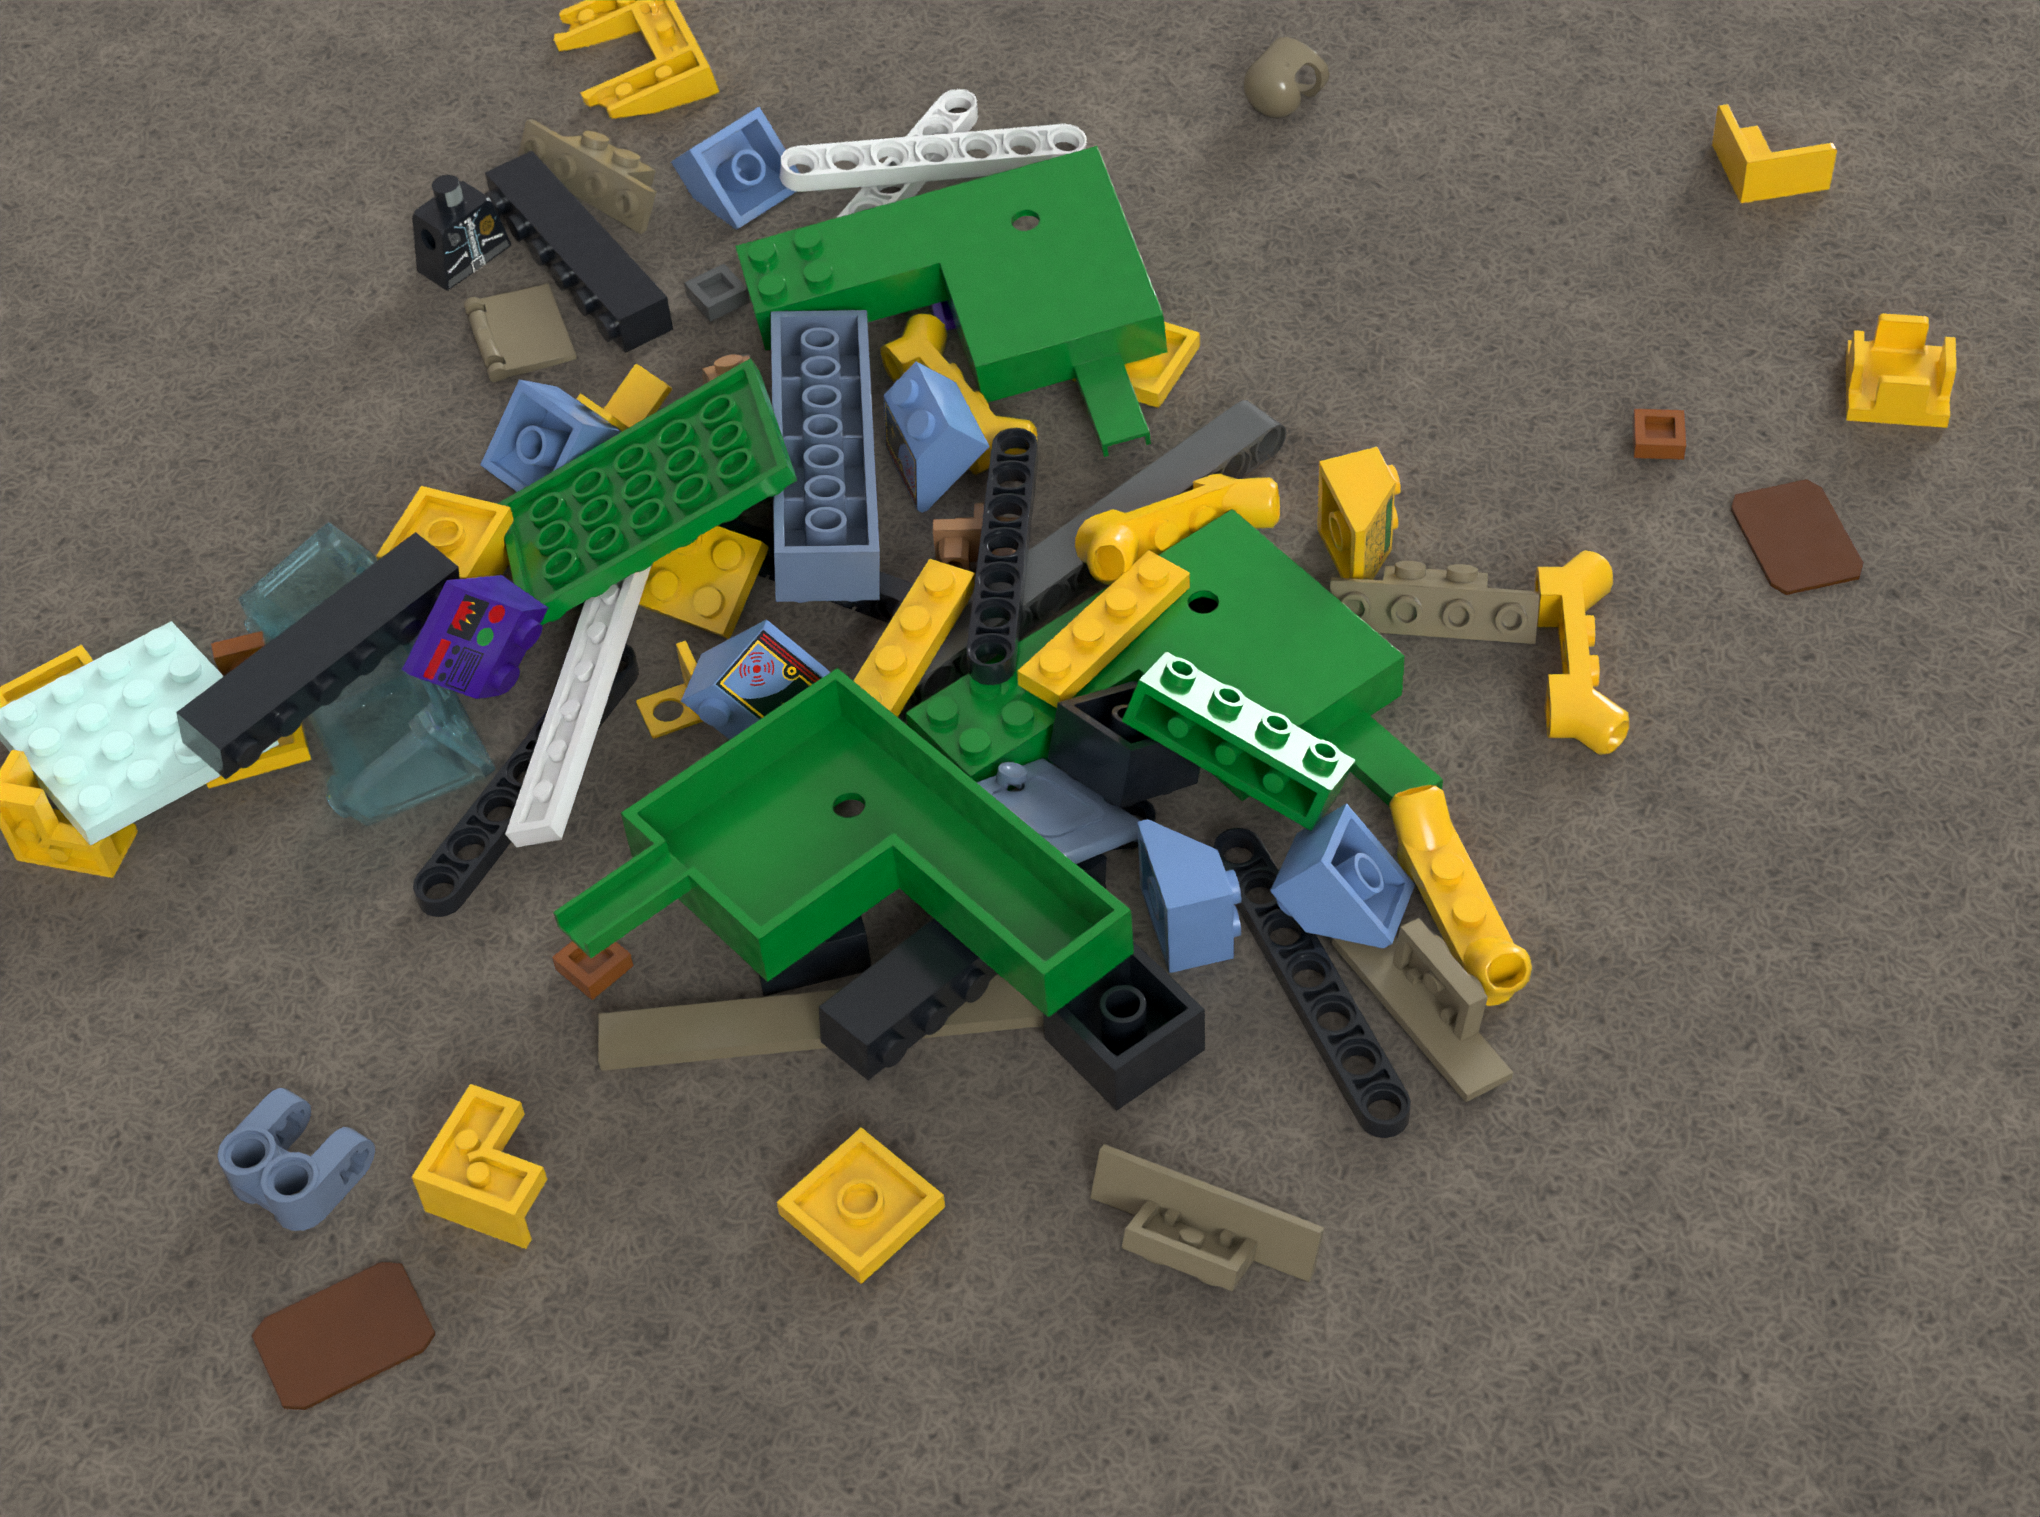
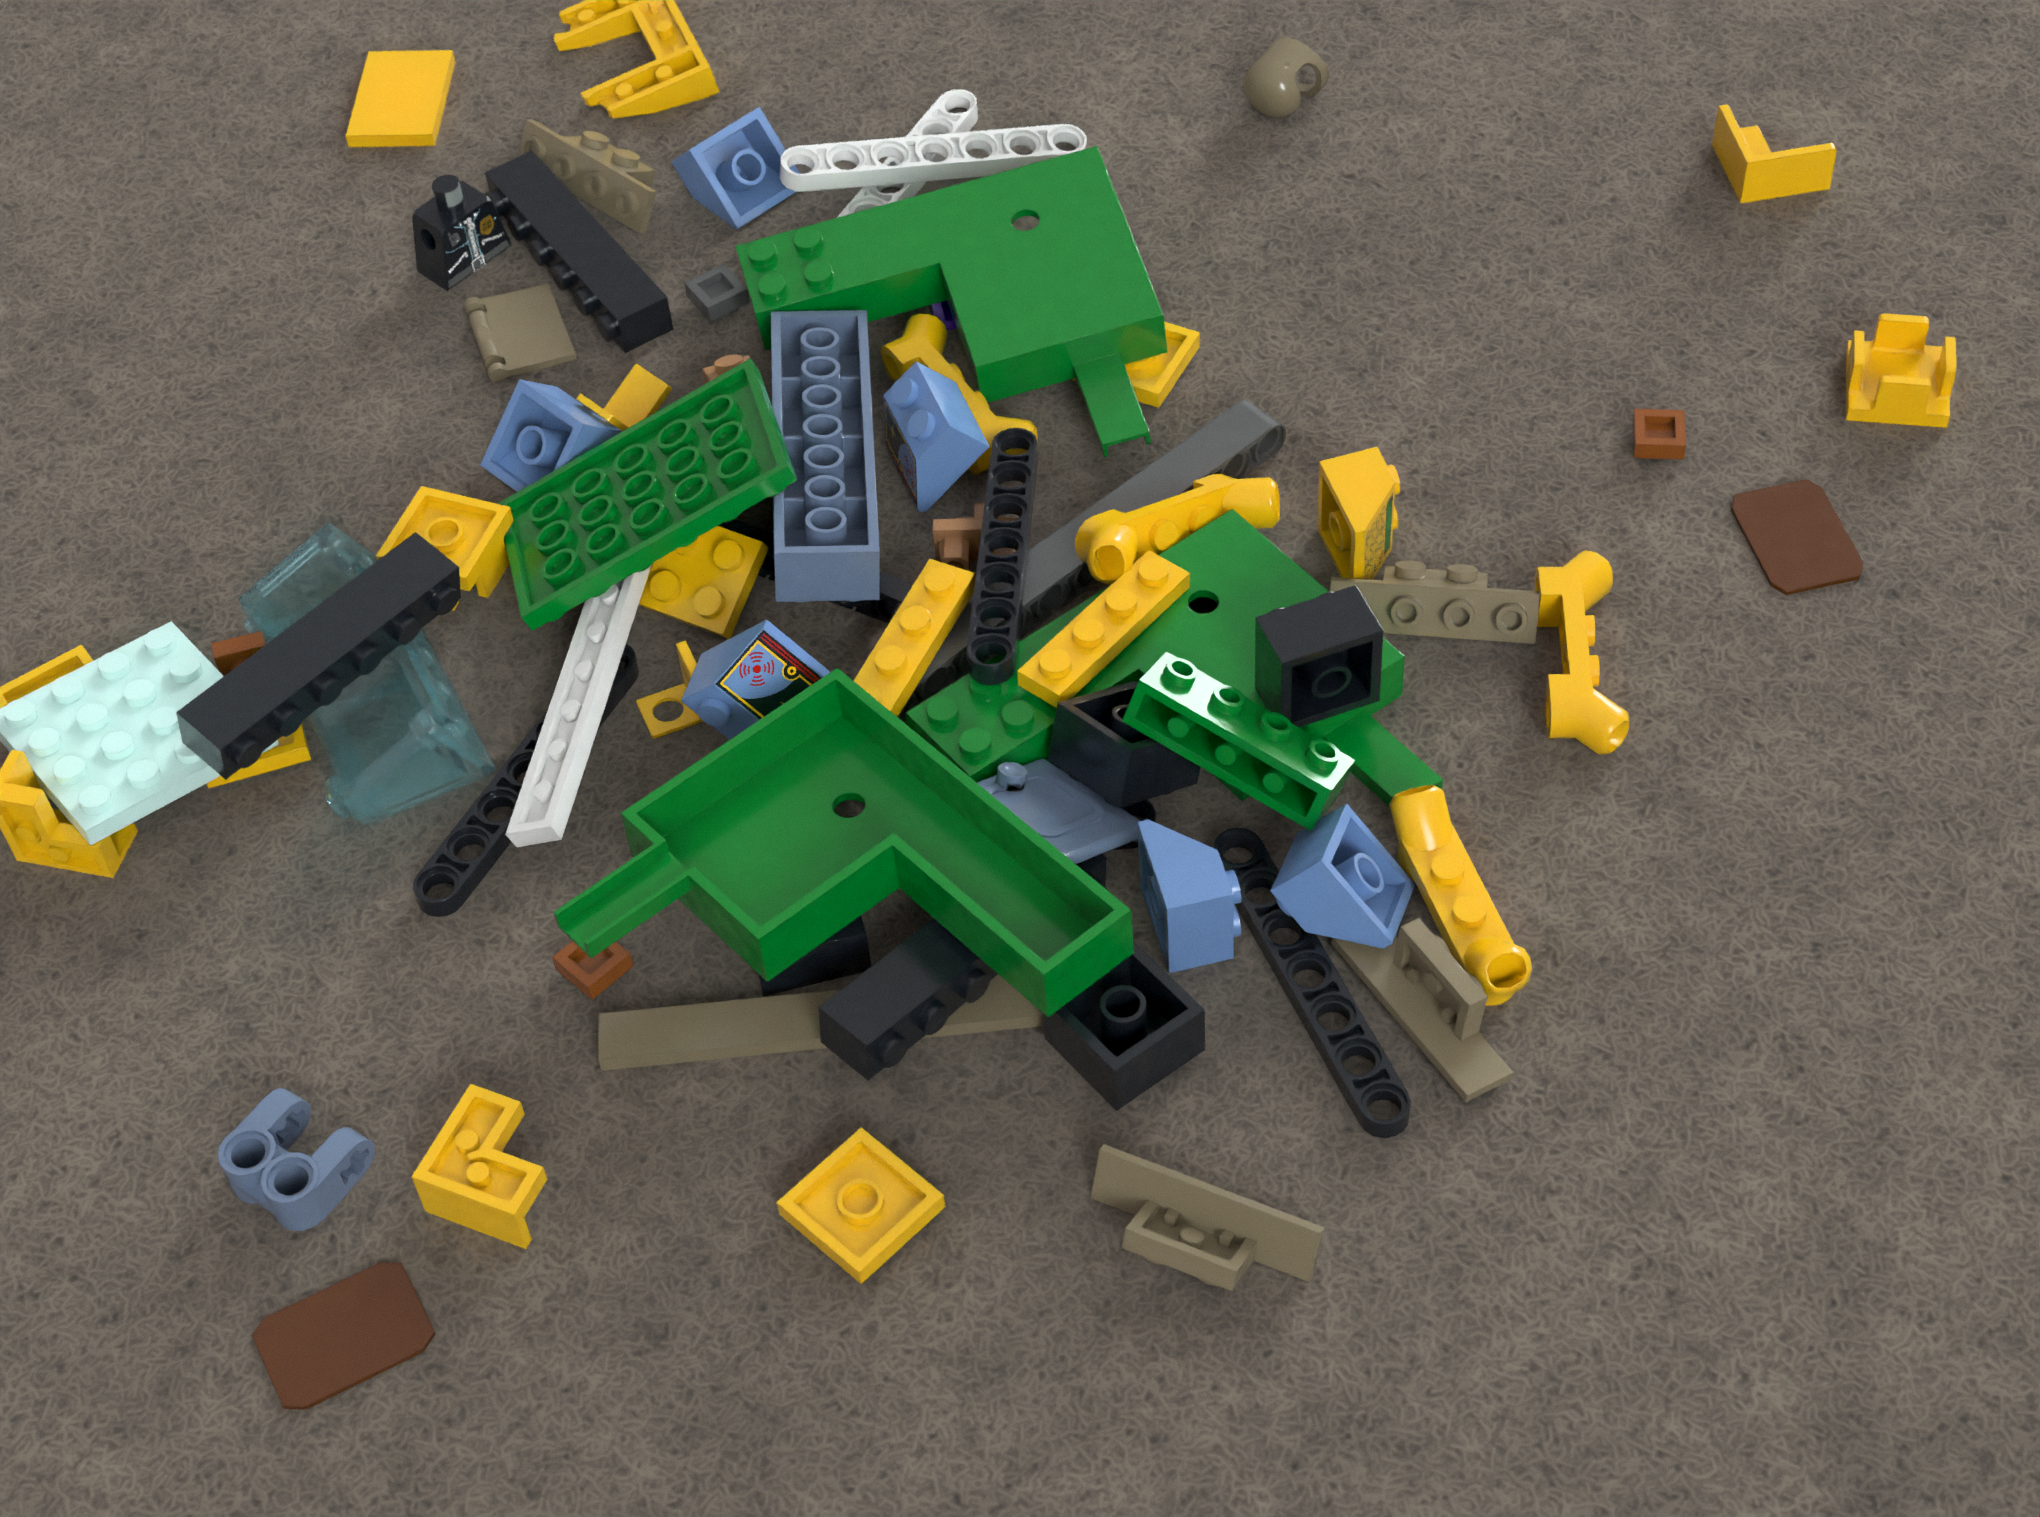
dark purple slope [402,575,548,699] -> none
none -> yellow tile [346,50,455,147]
none -> black brick [1255,585,1384,727]

